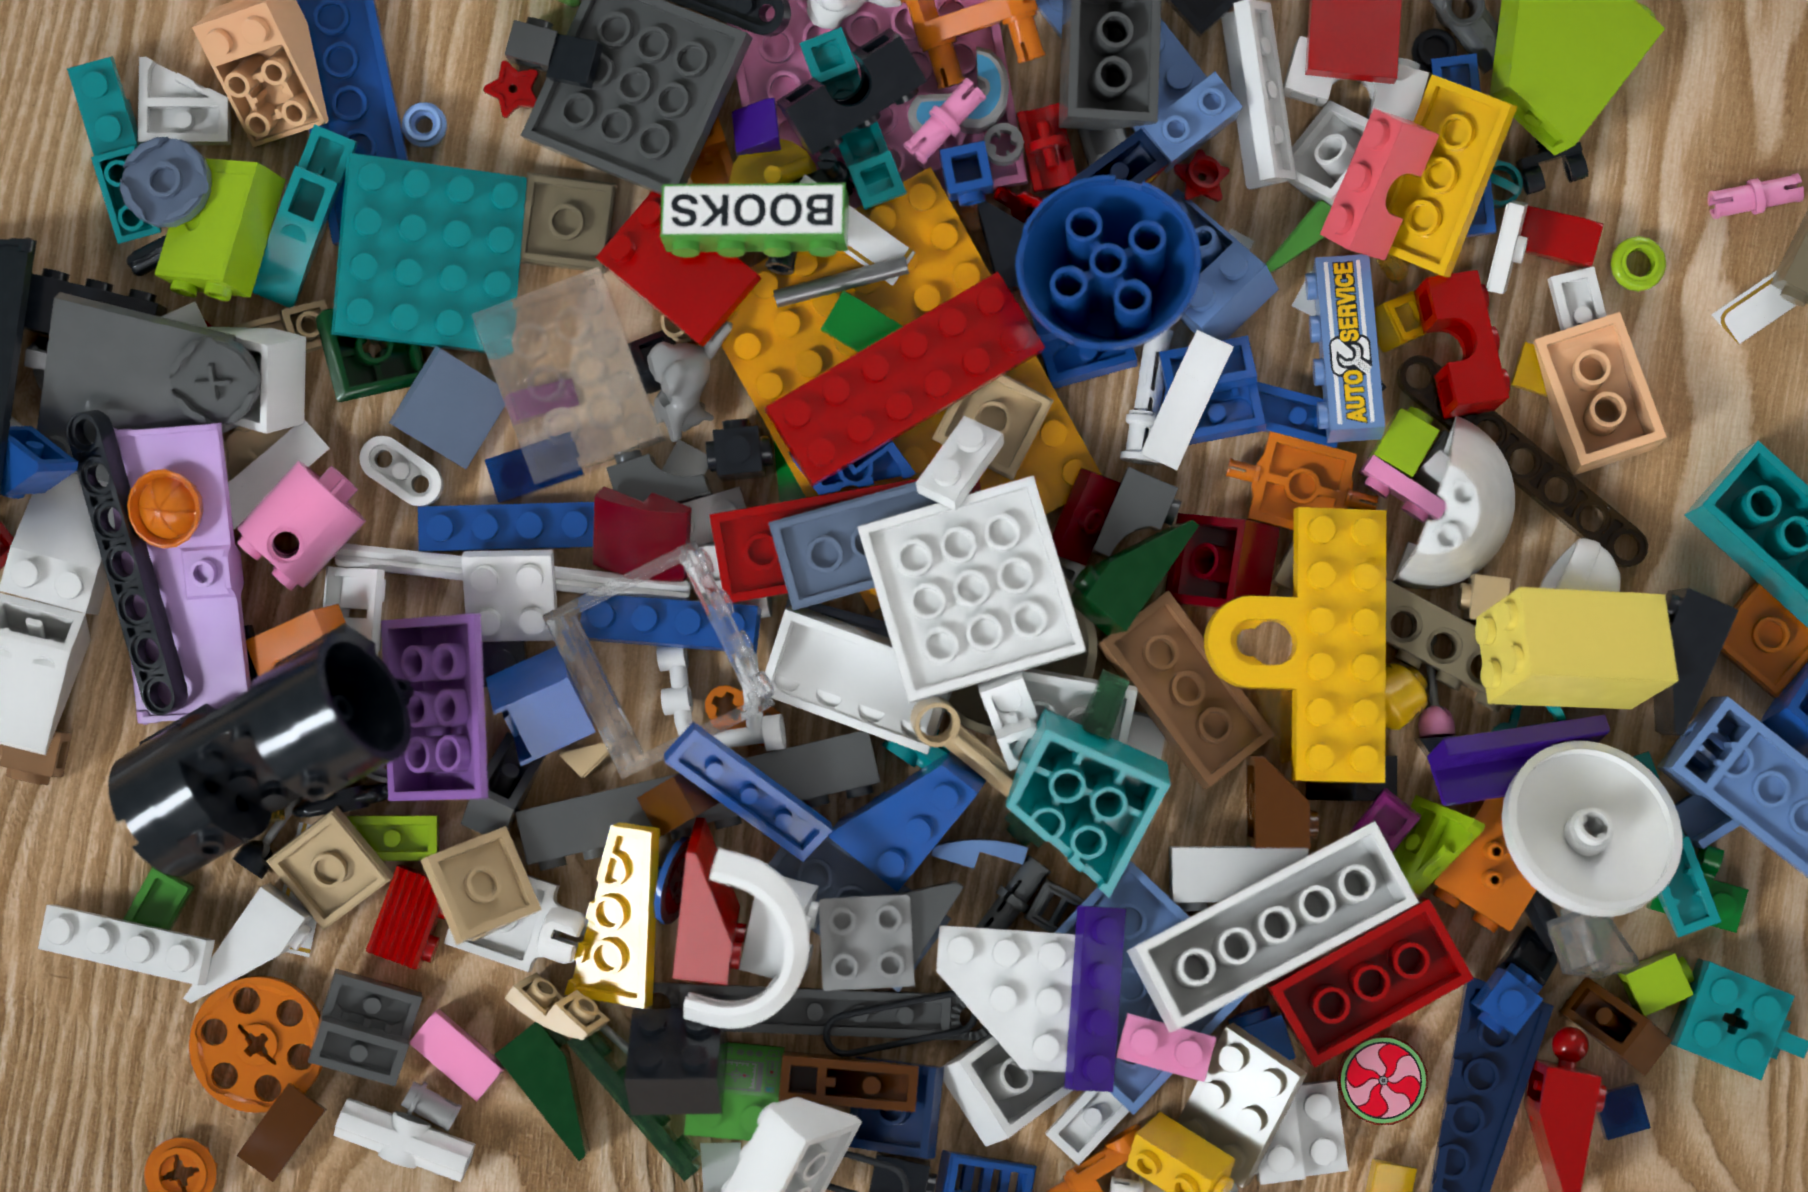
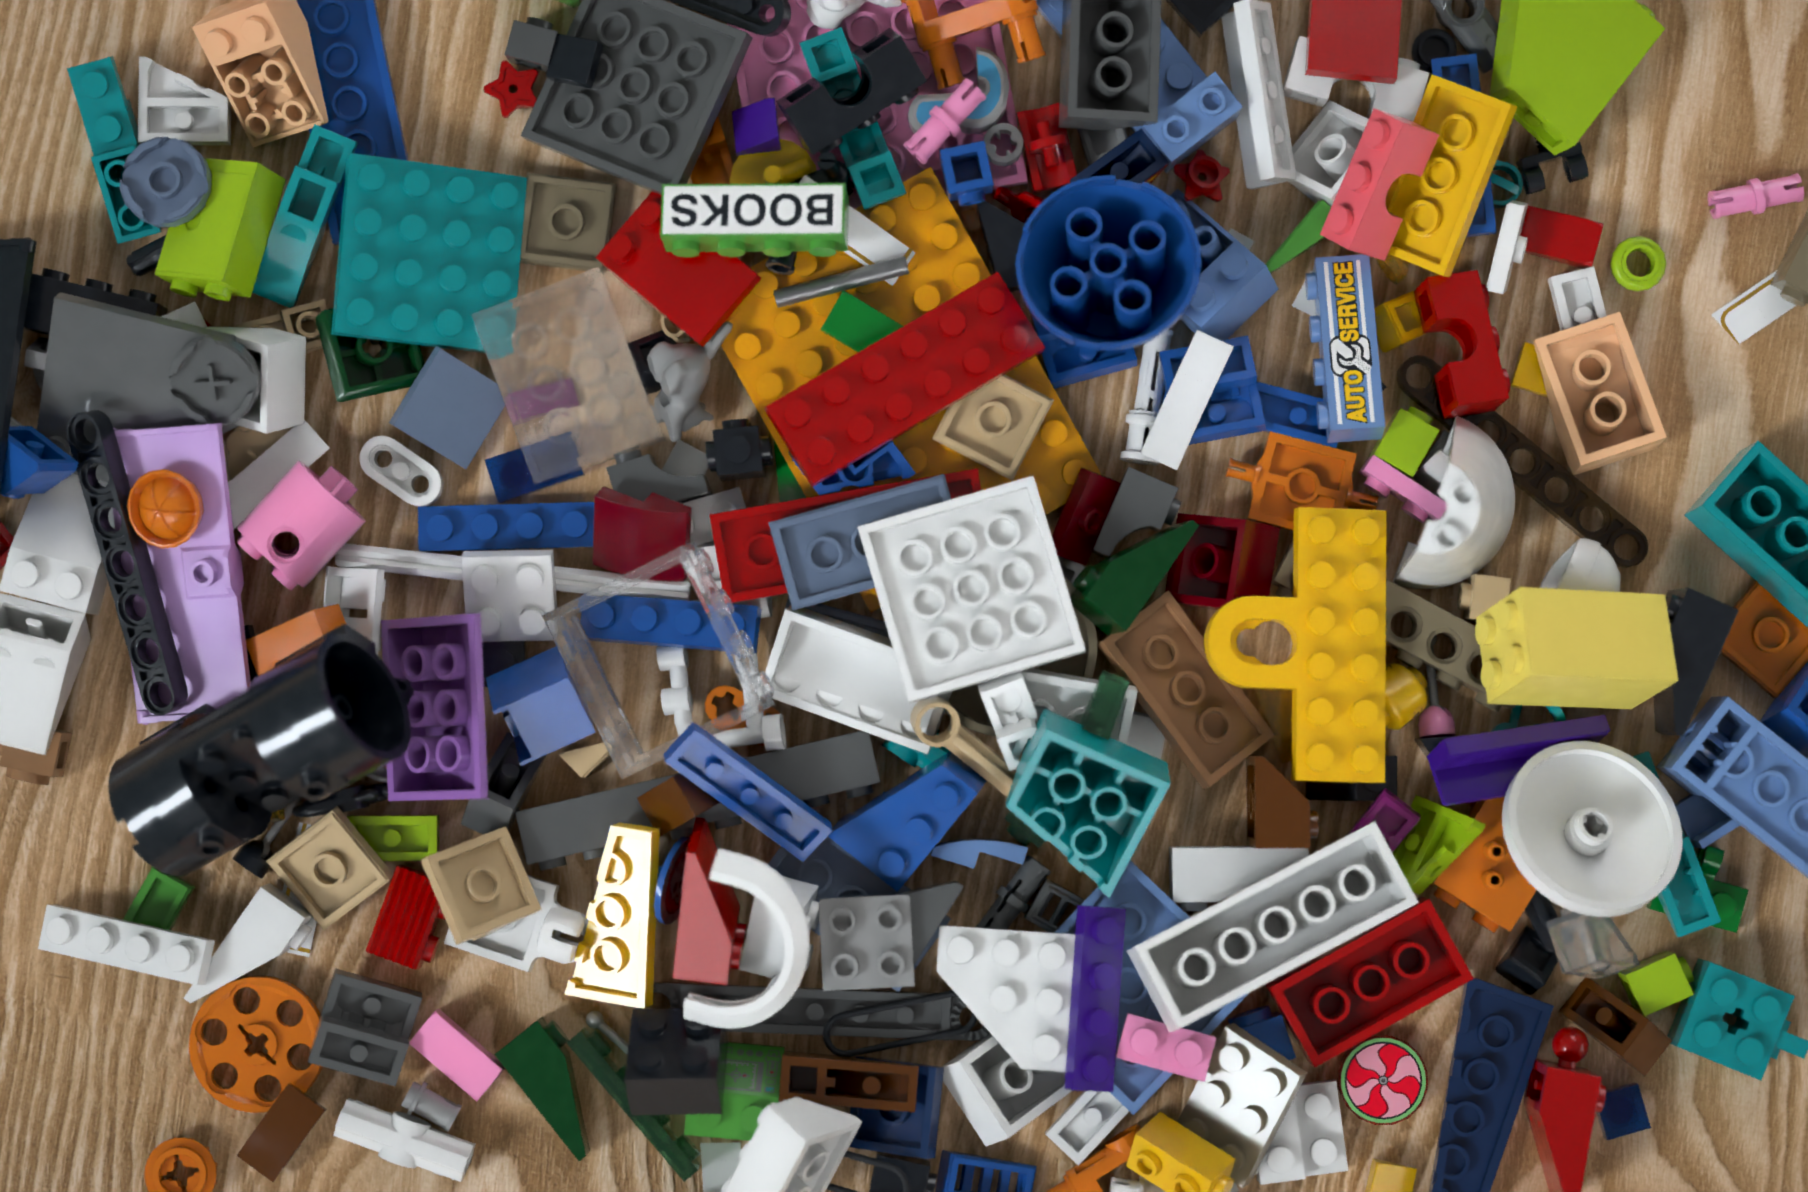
light blue plate [402,102,447,148] -> none
tan slope [505,972,609,1040] -> none
white plate [916,416,1005,511] -> none
blue brick [1471,963,1543,1035] -> none

